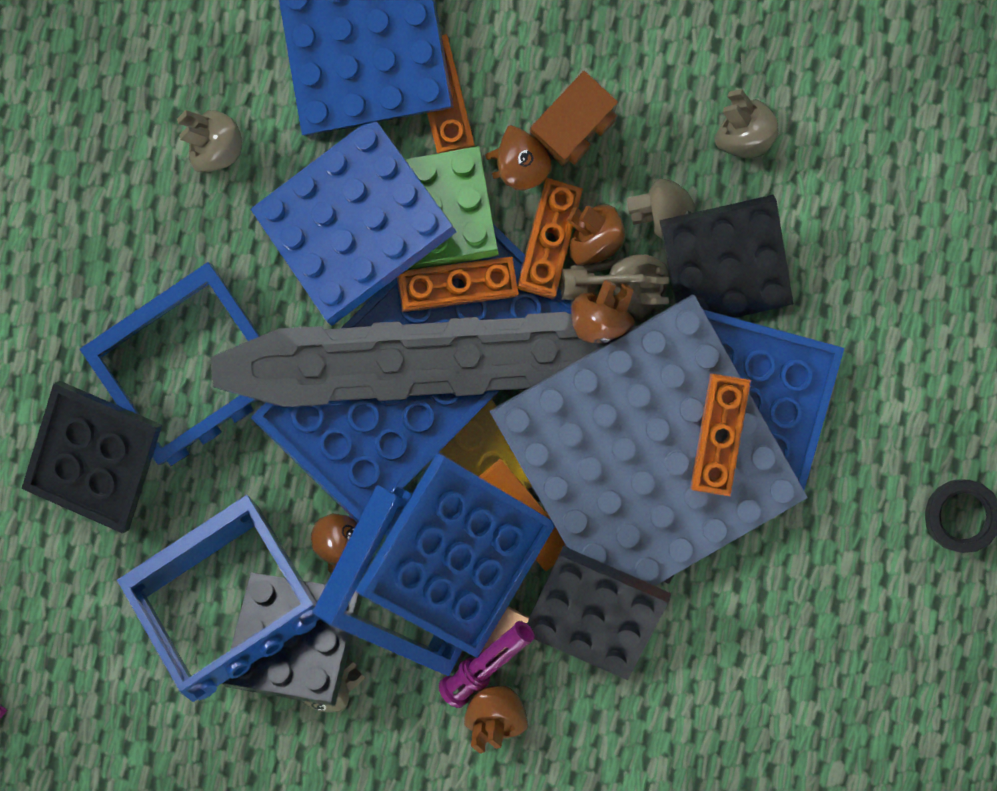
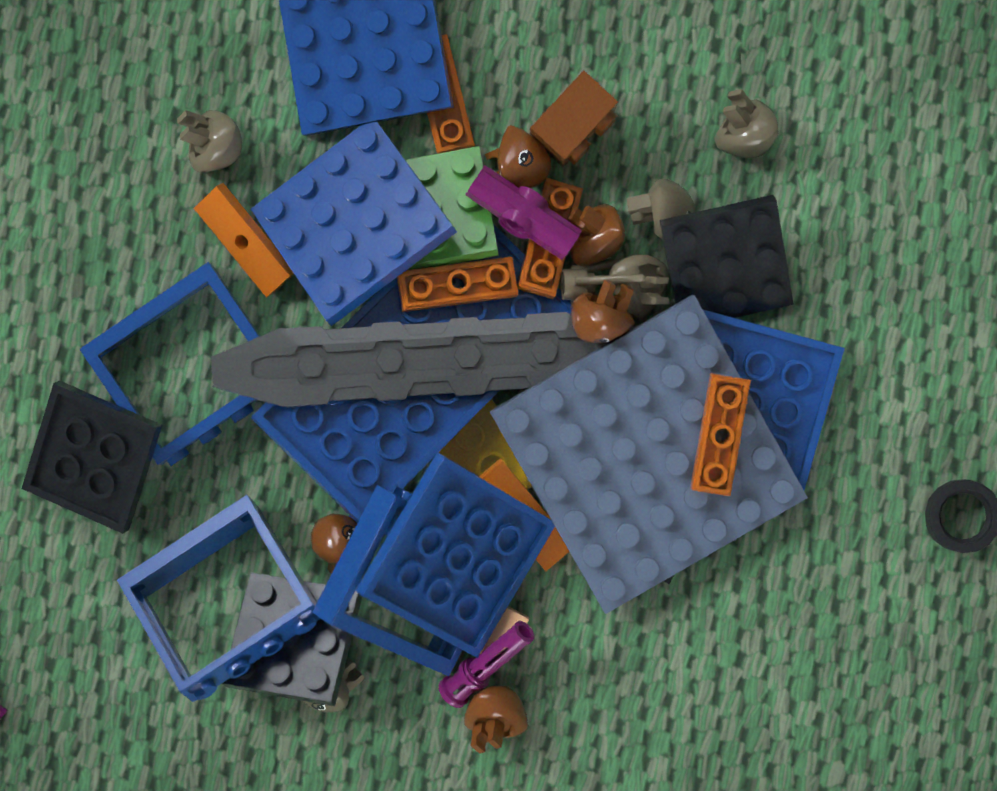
black plate [527,546,672,680] -> none
none -> orange tile [194,183,294,298]
none -> magenta piece [465,165,582,260]

